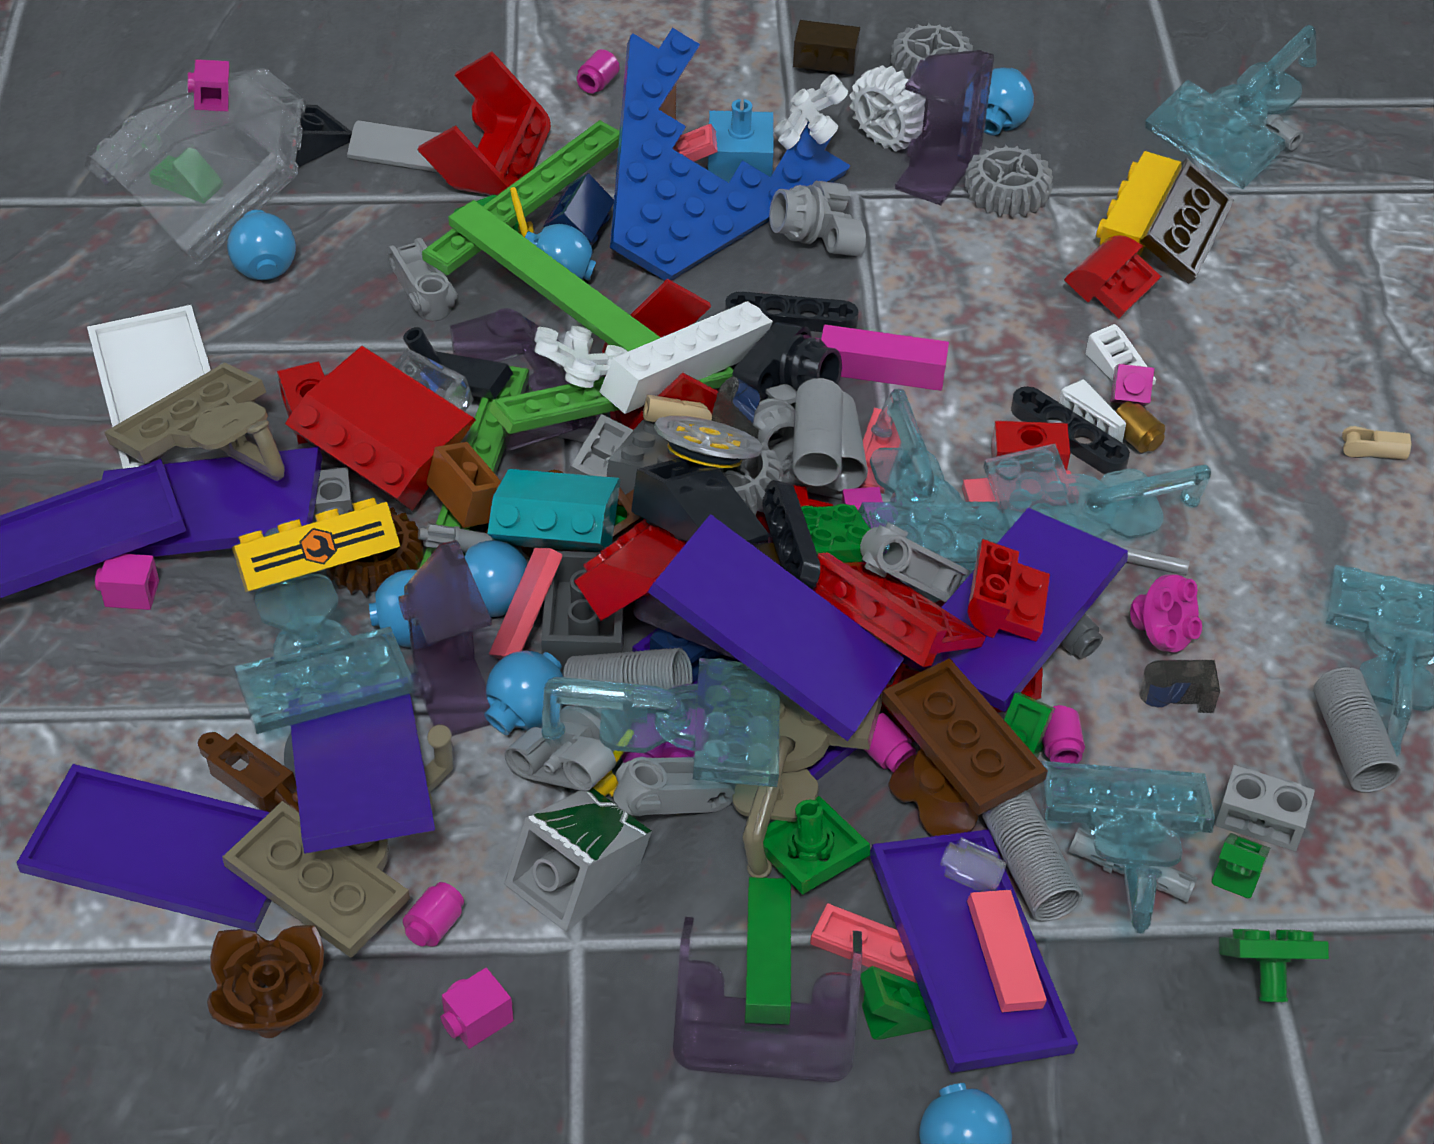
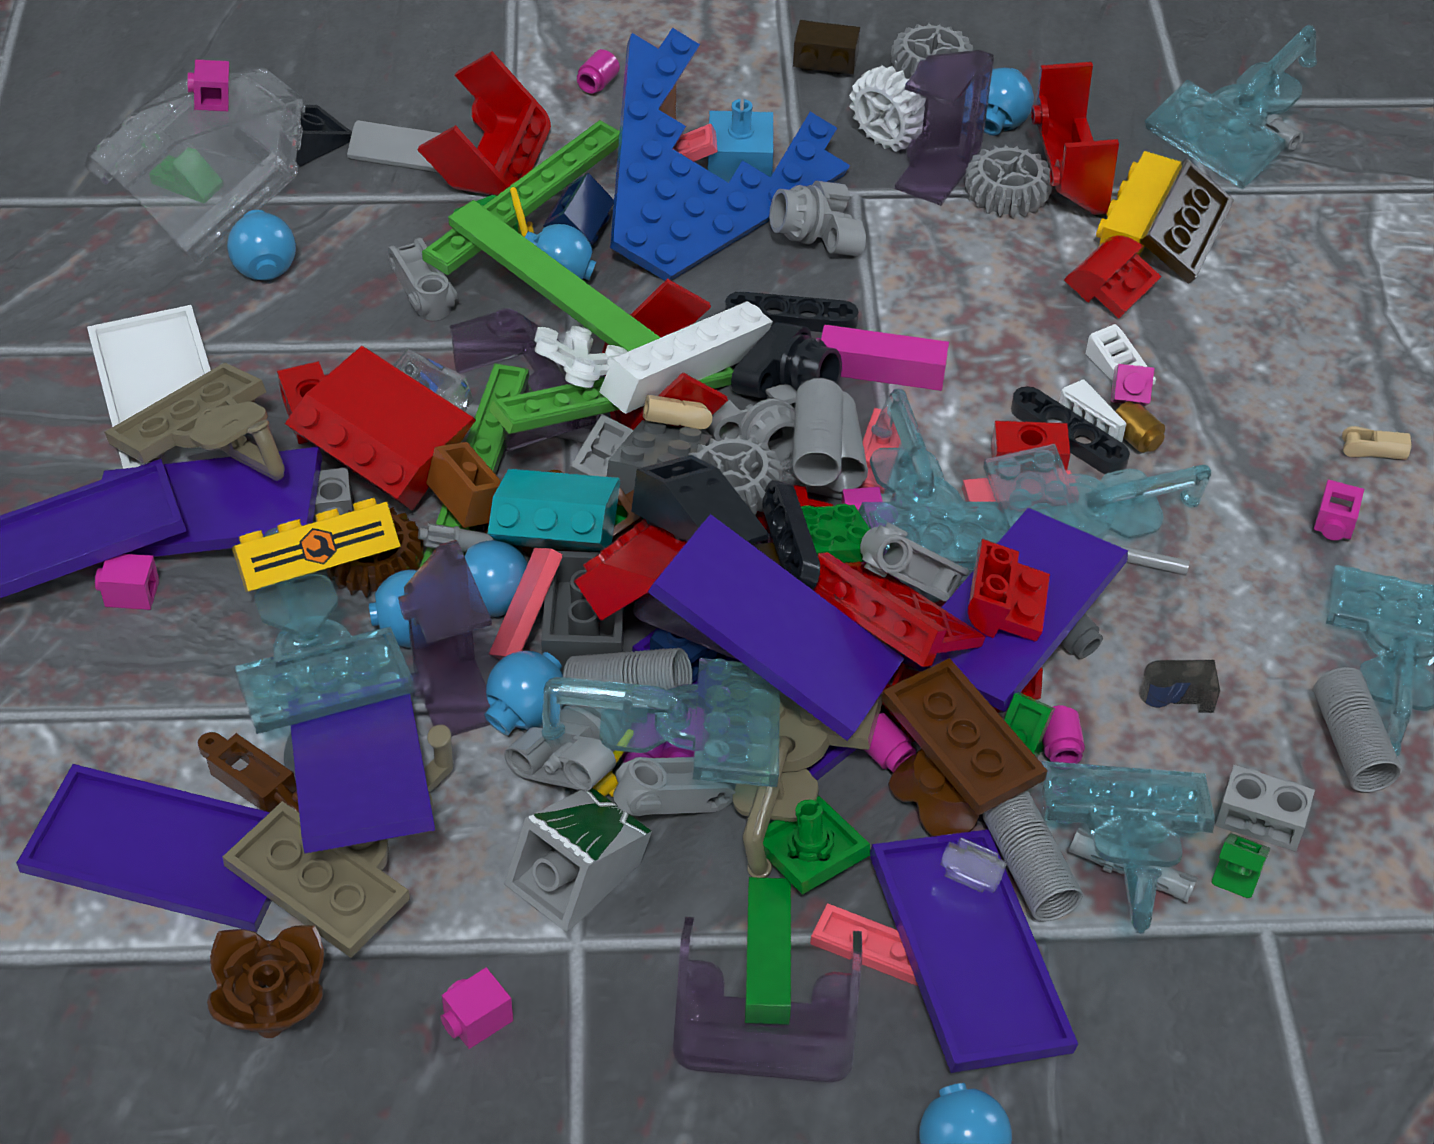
black piece [403,327,513,399] -> none
dark pink brick [403,882,464,947] -> none
flat silver piece [654,416,763,468] -> none
clear smoke leg [711,377,760,439] -> none
white plant [773,74,848,150] -> none
green slope [859,966,934,1040] -> none
coral tile [967,890,1047,1012] -> none
dark pink plate [1130,574,1202,652] -> none
green plate [1219,929,1329,1002] -> none
none -> red windscreen [1031,62,1119,215]
none -> dark pink brick [1314,479,1365,540]

